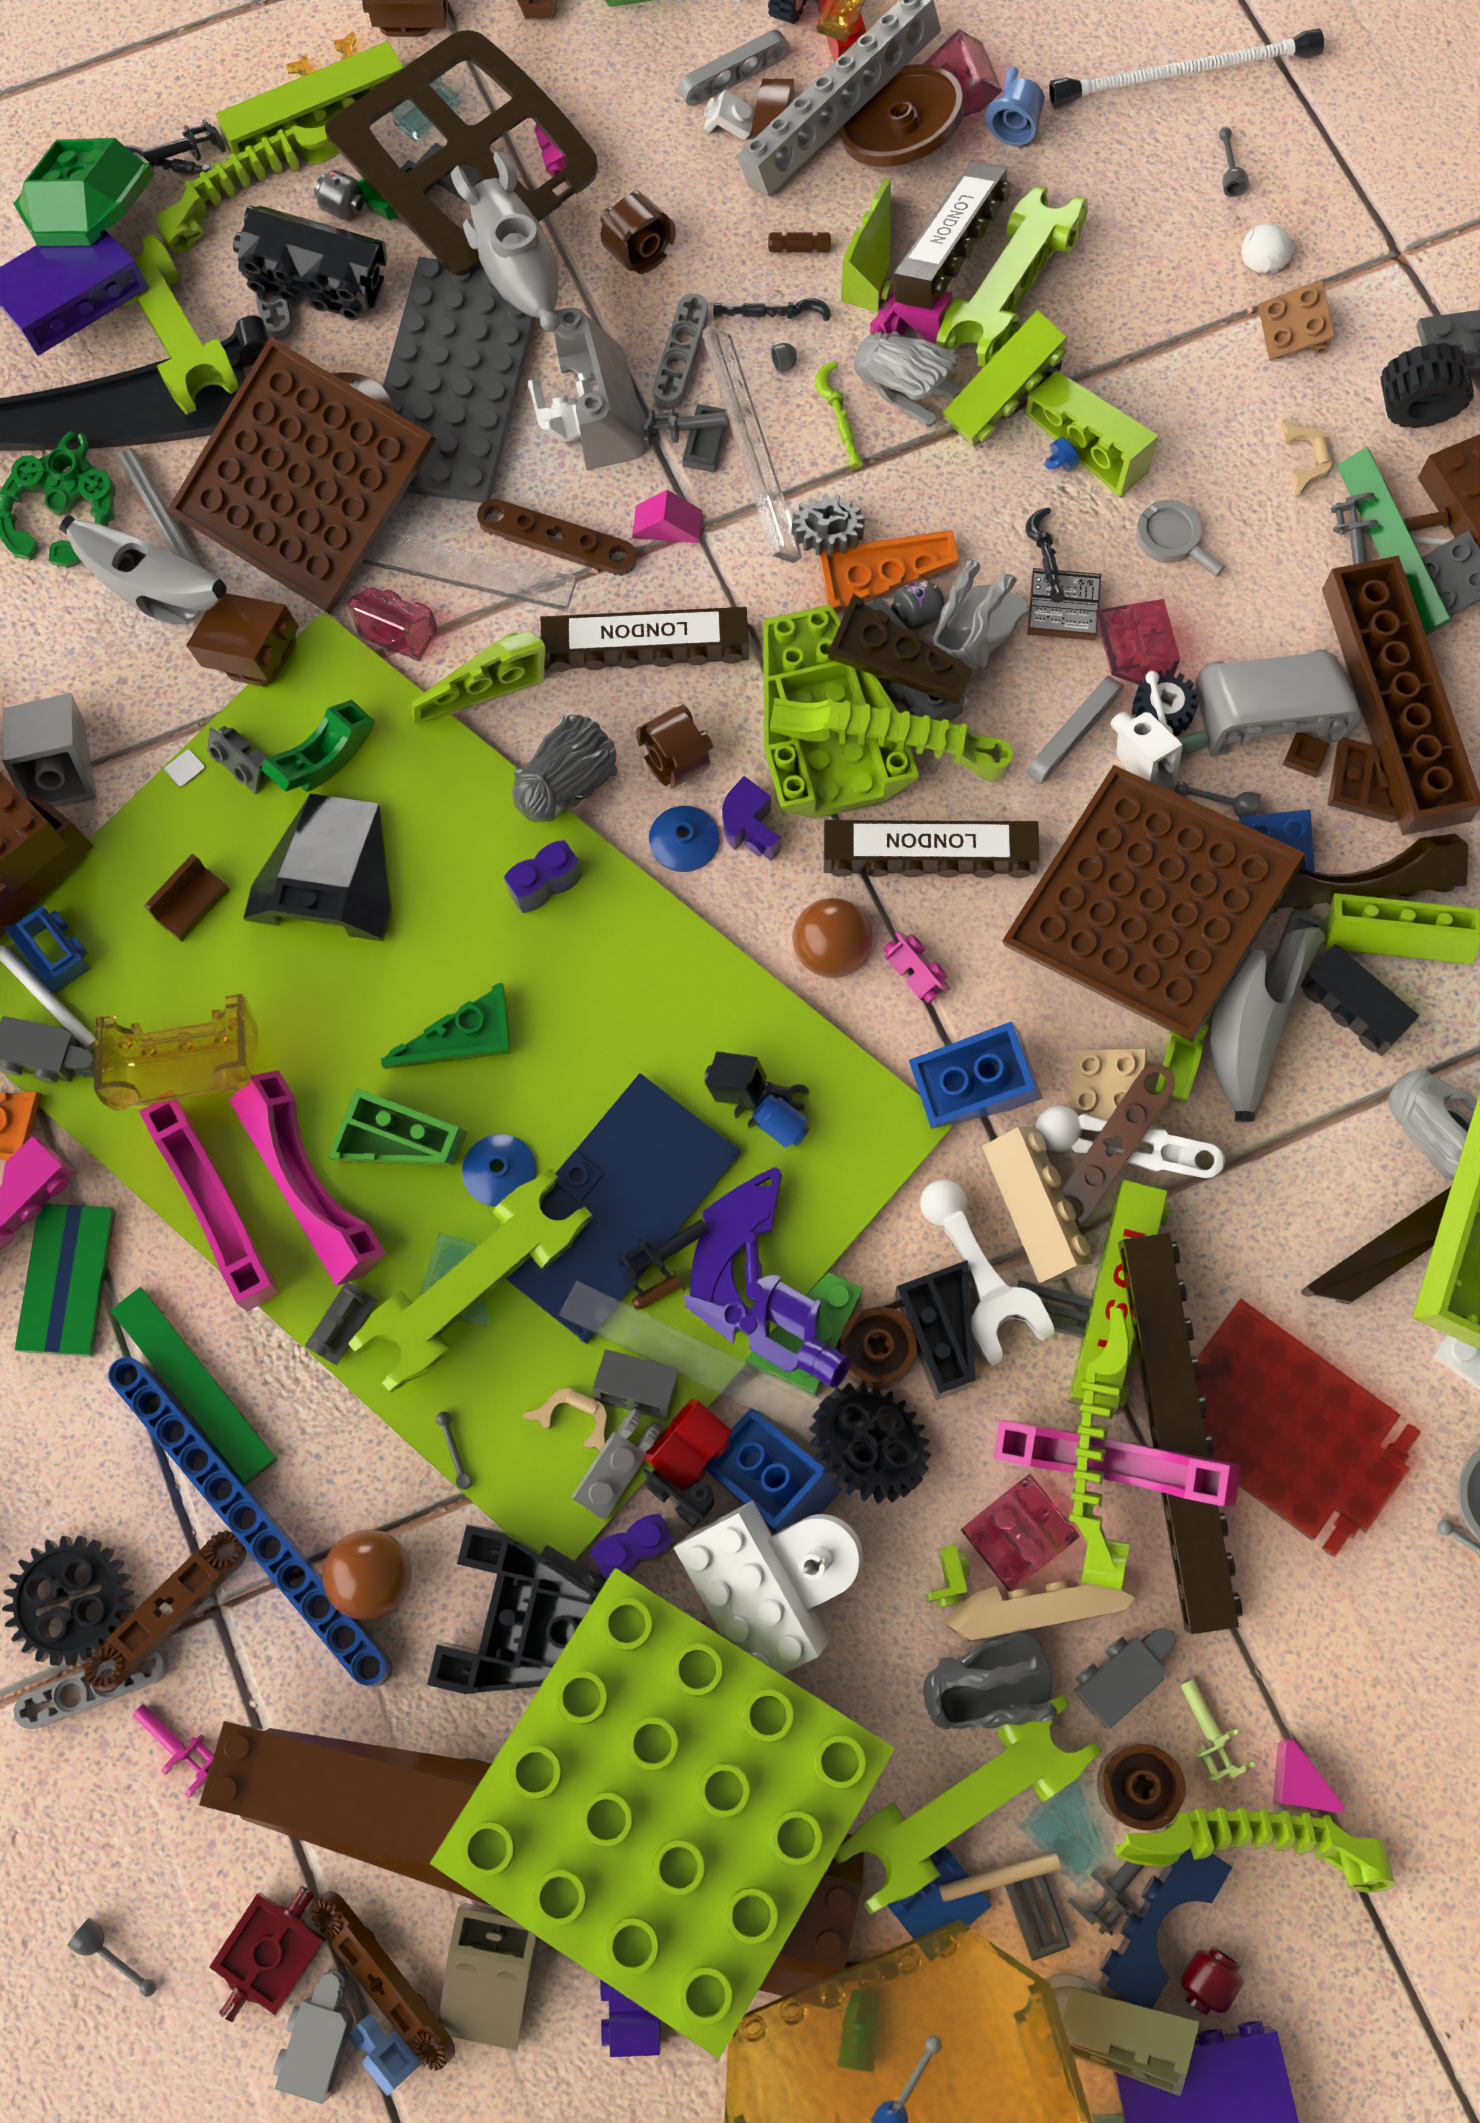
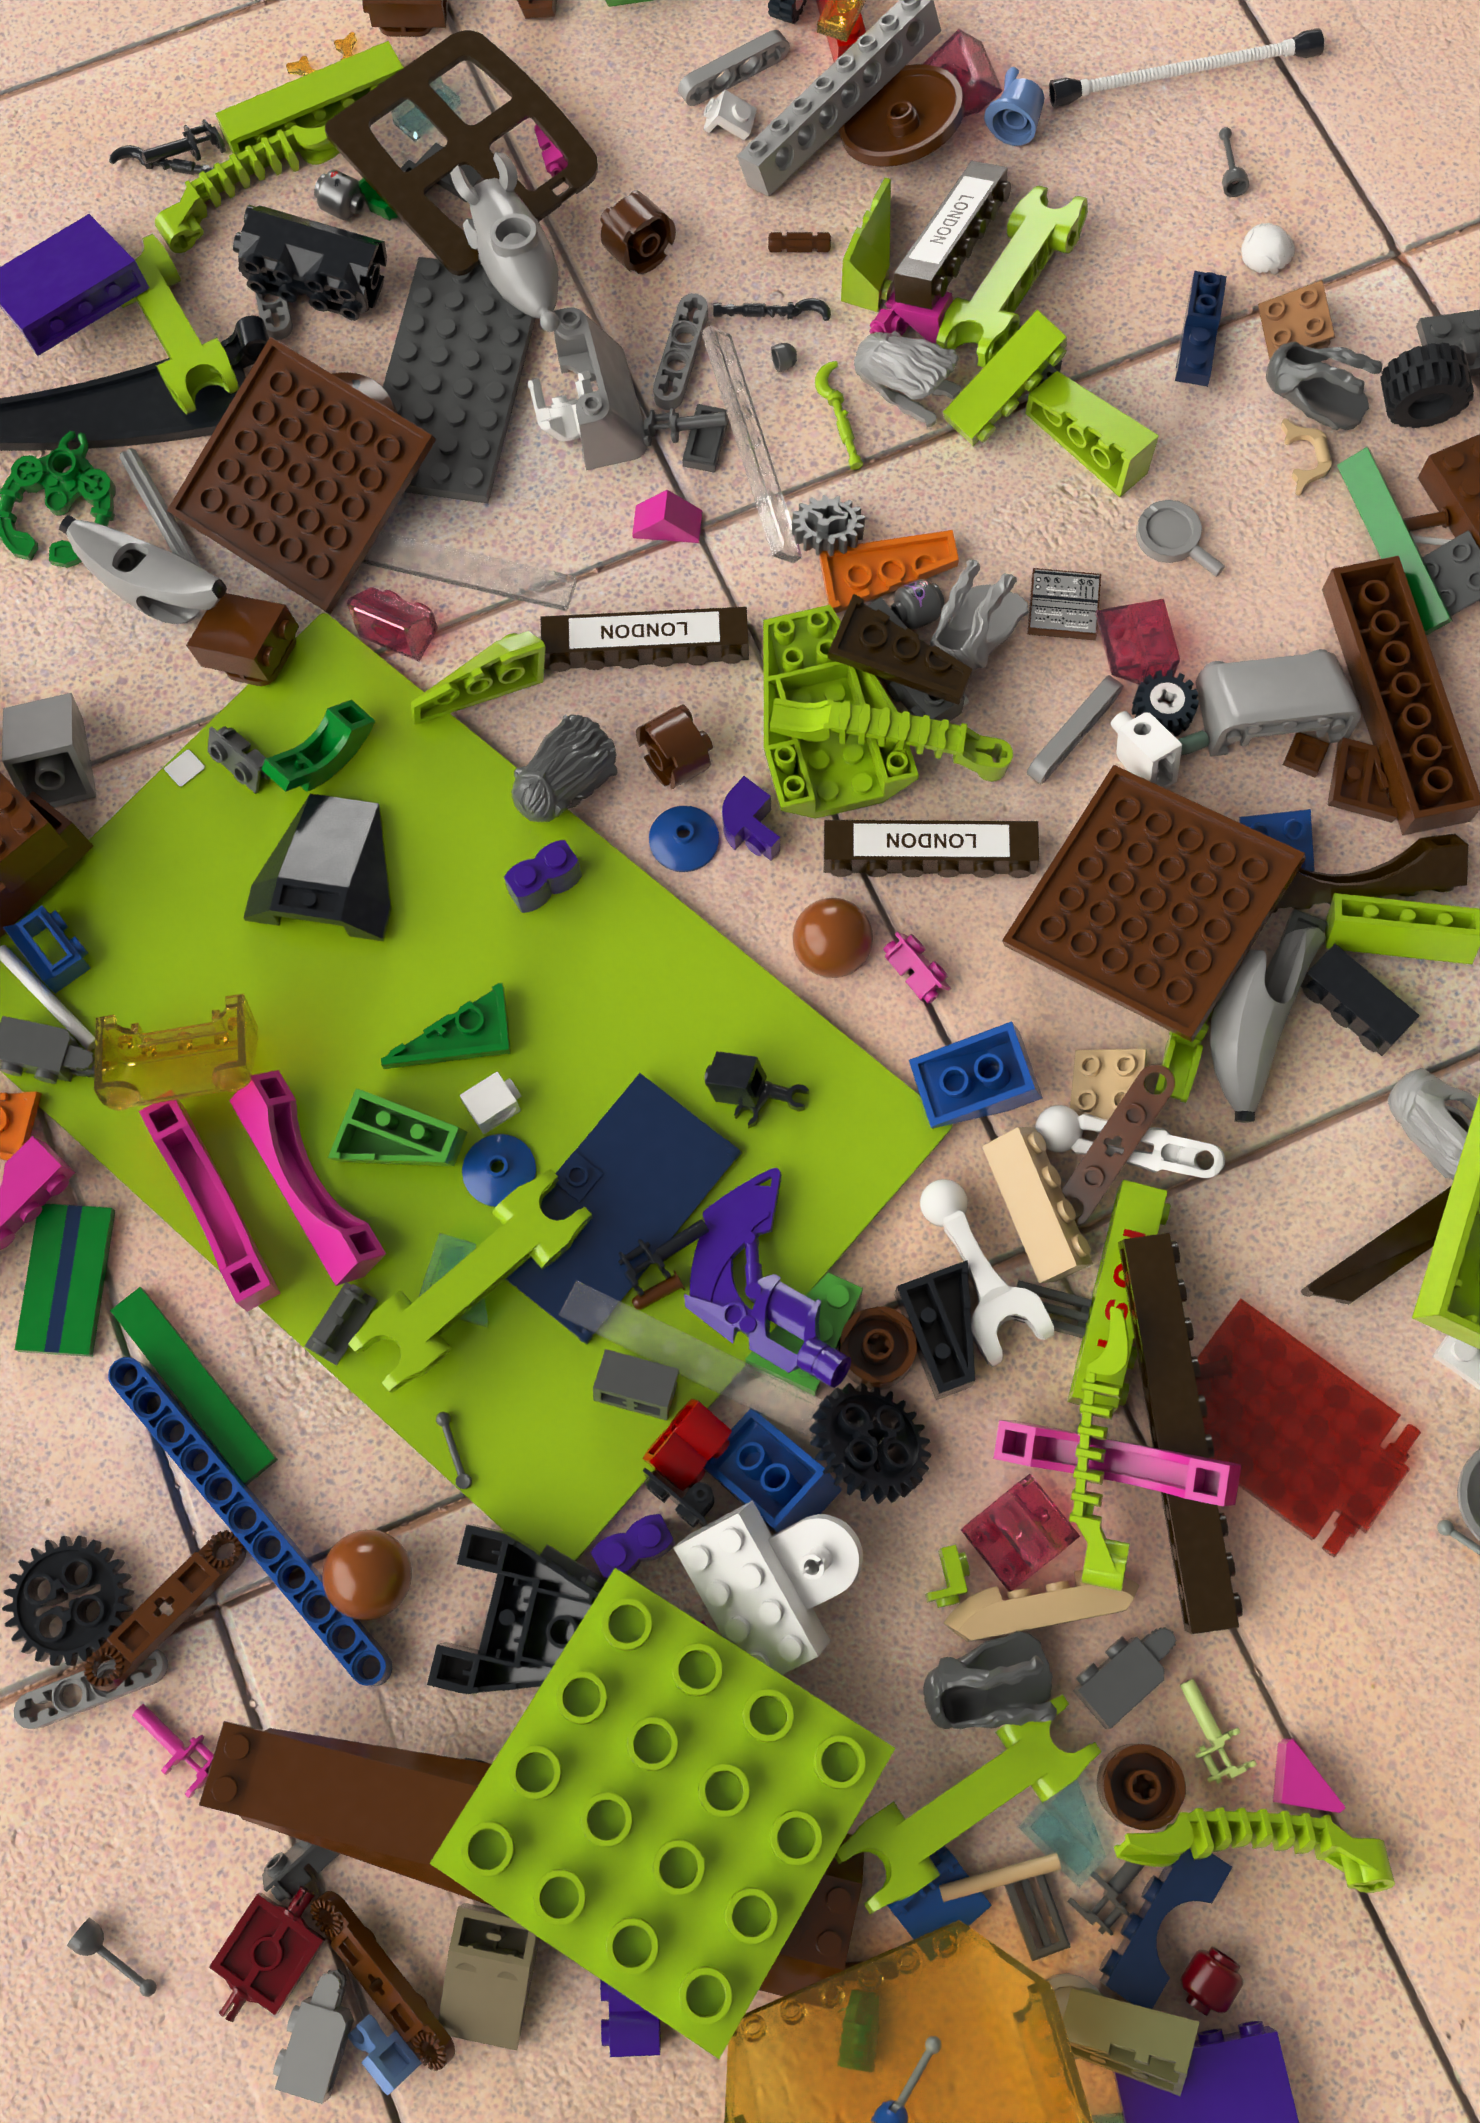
green piece [13,138,155,246] -> none
reddish brown panel [144,854,230,942] -> none
reddish brown piece [477,499,636,576] -> none
tan helmet [523,1388,608,1451] -> none
light grey hinge [571,1408,662,1520] -> none
reddish brown slope [752,79,795,134] -> none
blue brick [752,1094,809,1148] -> none
black piece [1025,507,1065,603] -> none
blue tile [1044,437,1080,472] -> none
white hinge [1146,671,1173,734] -> none
dark grey hinge [1175,782,1262,817] -> none
dark grey piece [1330,492,1378,564] -> none
none -> dark grey hinge [262,1838,340,1902]
none -> white brick [460,1072,521,1134]
none -> dark blue slope [1175,271,1227,387]
none -> dark grey hair [1266,342,1383,430]

